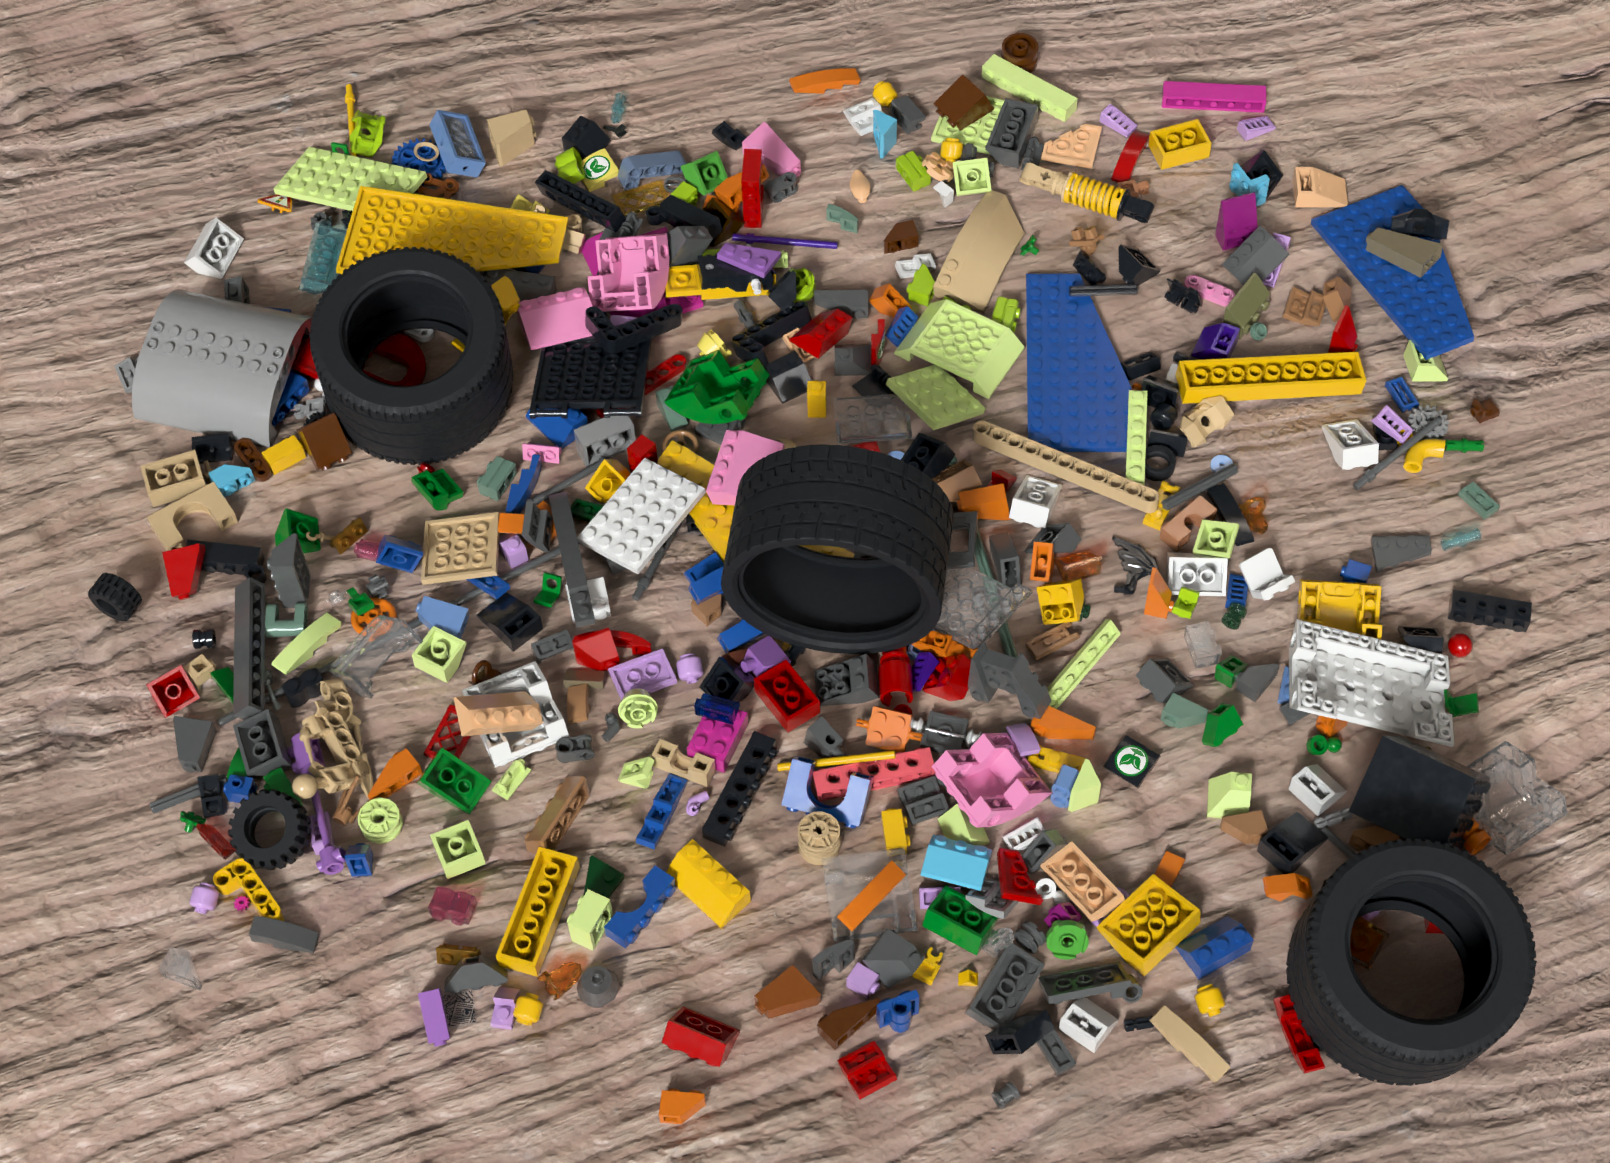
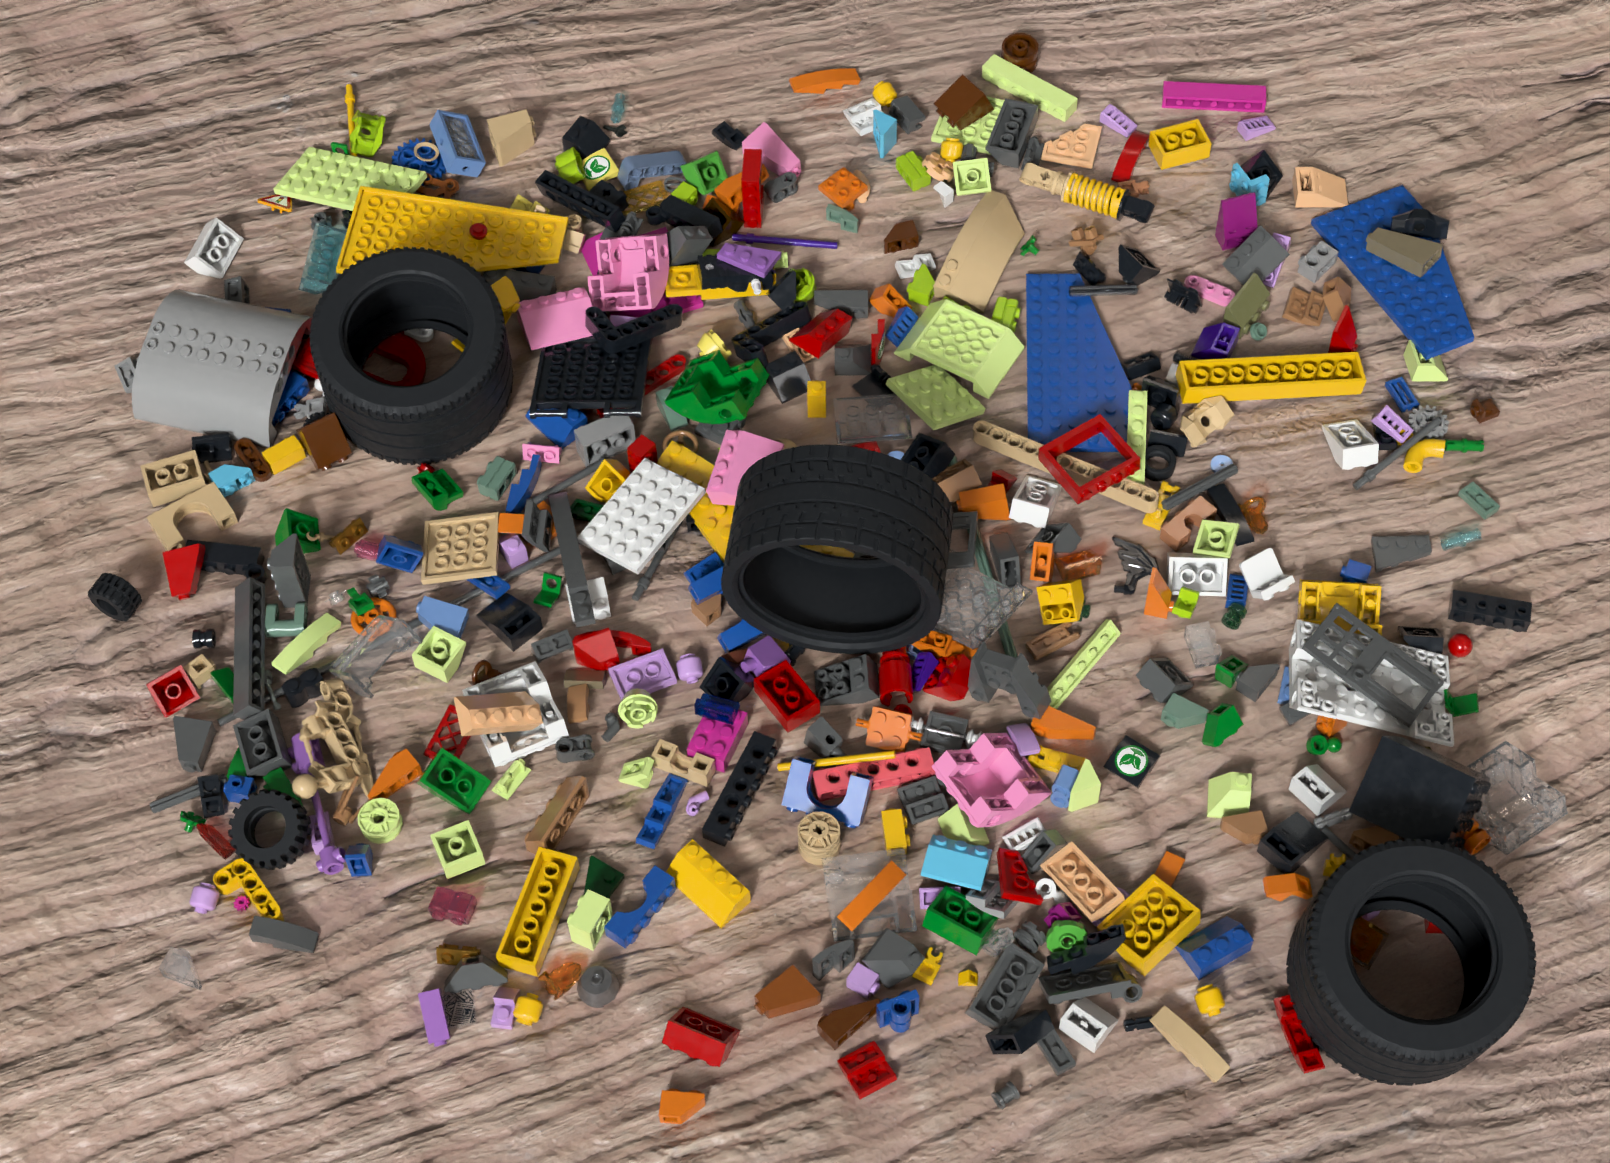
none -> red plate [469,223,487,240]
none -> black brick [588,180,629,212]
none -> orange plate [818,167,868,211]
none -> red window [1038,414,1140,504]
none -> black slope [1047,923,1126,975]
none -> light grey brick [1298,241,1339,283]
none -> dark grey door [1302,603,1444,728]
none -> yellow plate [1323,853,1346,877]

